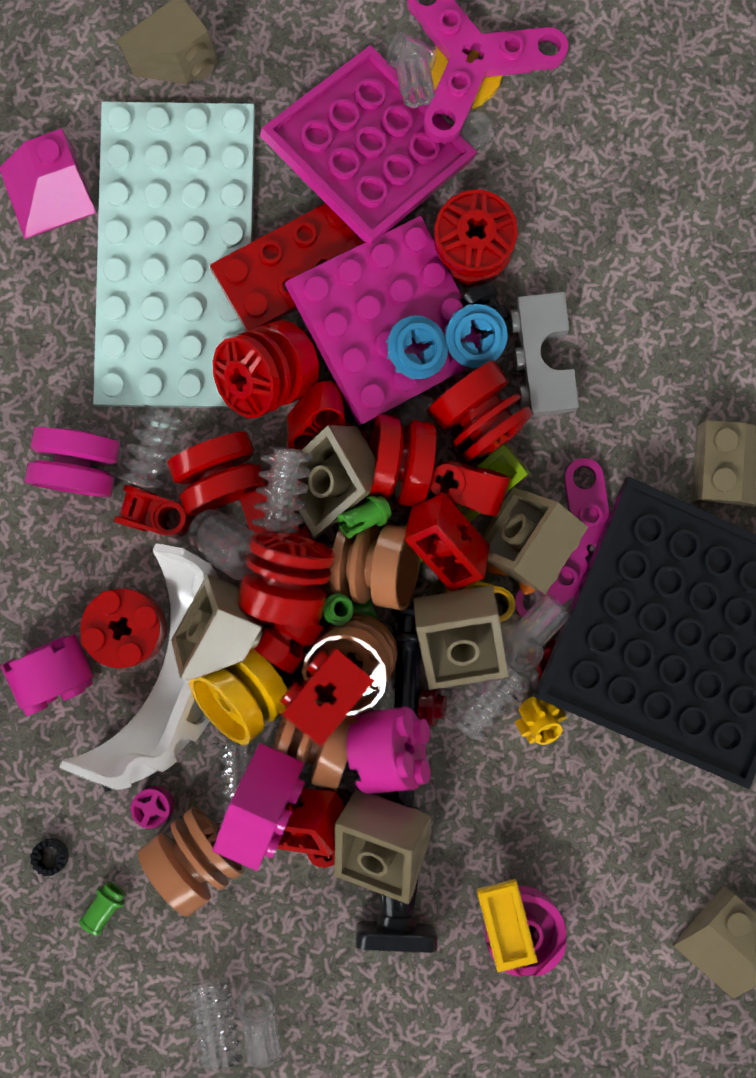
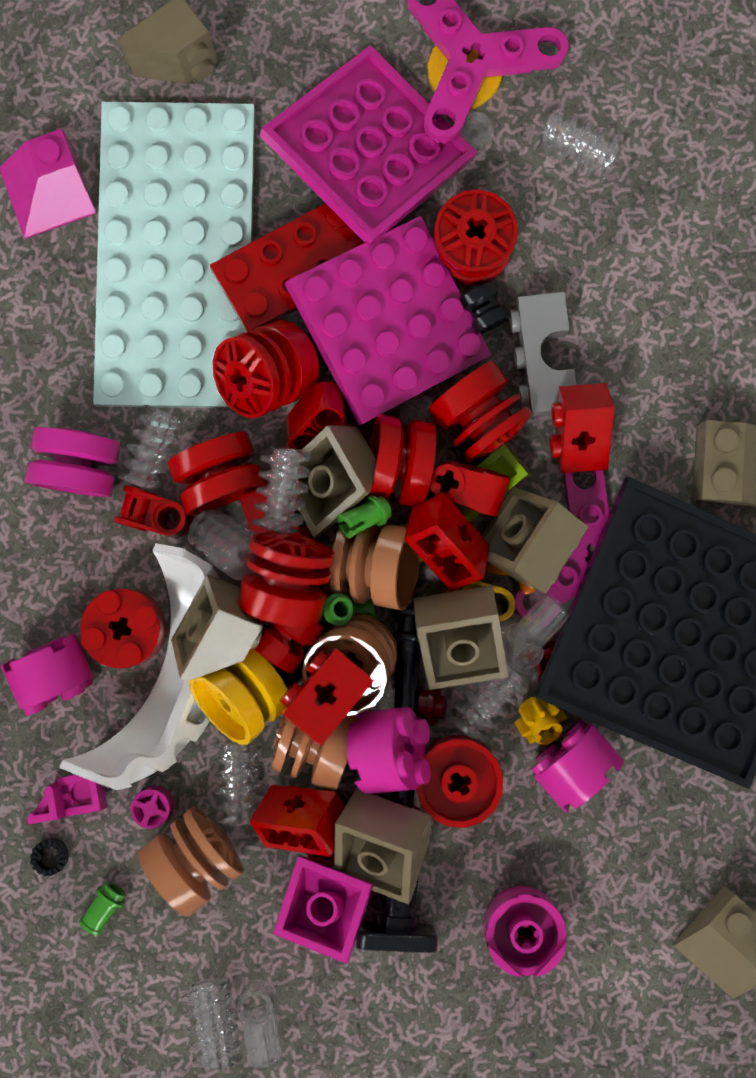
dark pink brick [212,743,305,871] -> none
dark azure gear [385,315,448,380] -> none
clear piece [386,31,437,109] -> none
dark azure gear [445,304,508,368] -> none
yellow tile [476,879,537,972] -> none
none -> dark pink slope [27,774,107,824]
none -> dark pink slope [273,855,374,964]
none -> red wheel [415,734,504,828]
none -> dark pink brick [531,719,624,813]
none -> clear piece [534,106,620,183]
none -> red brick [549,383,615,473]

